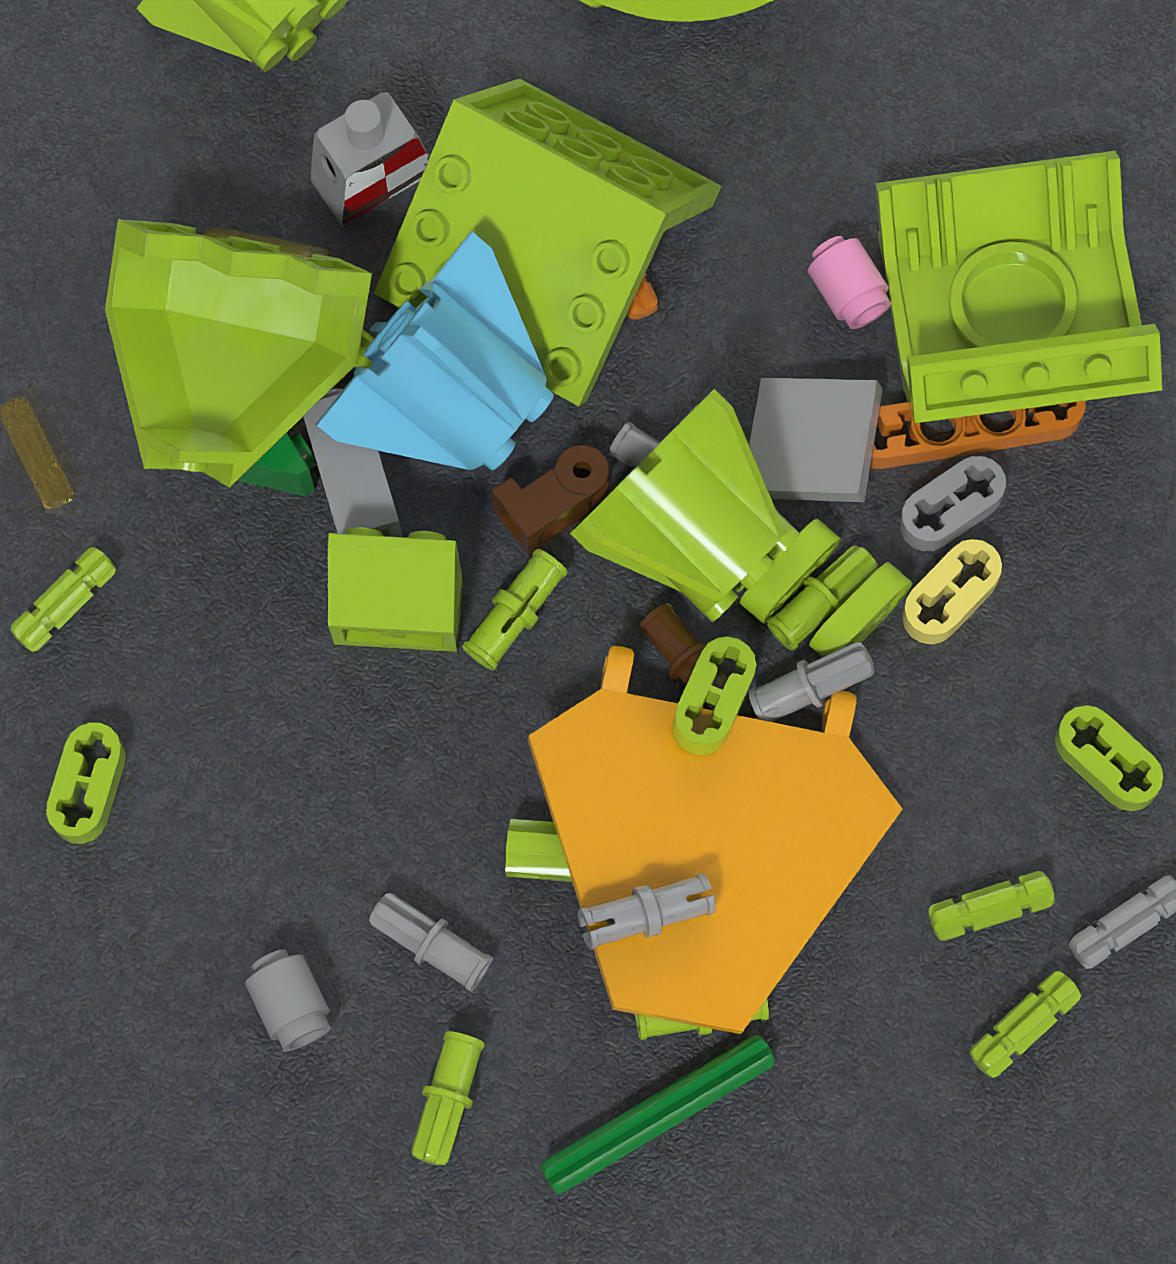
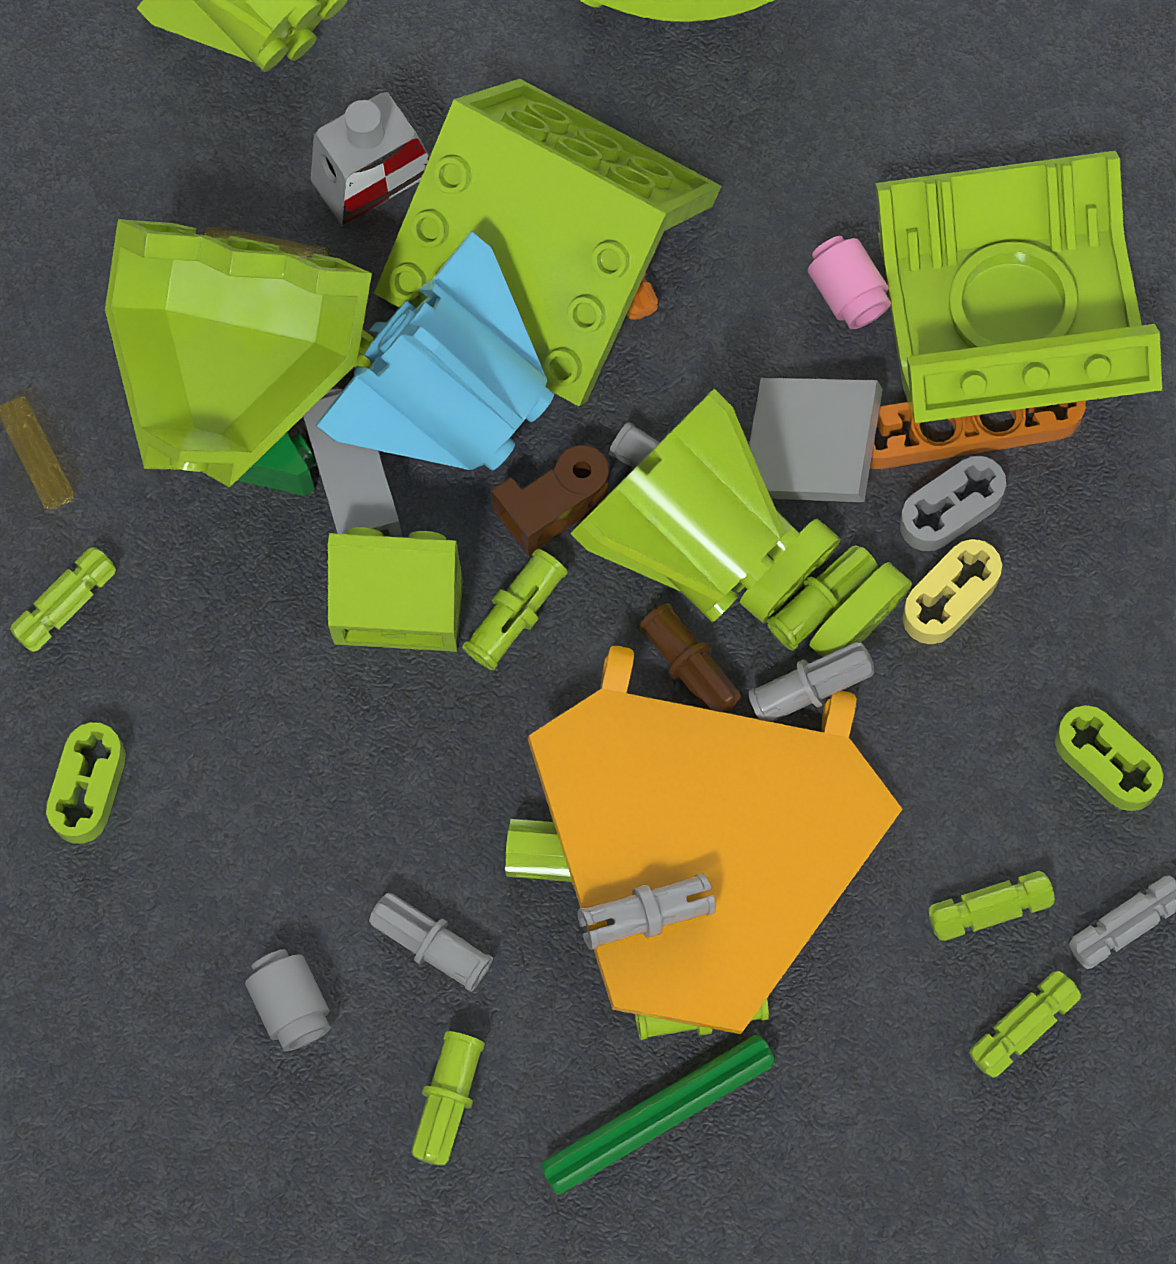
lime beam [672,637,756,755] -> none

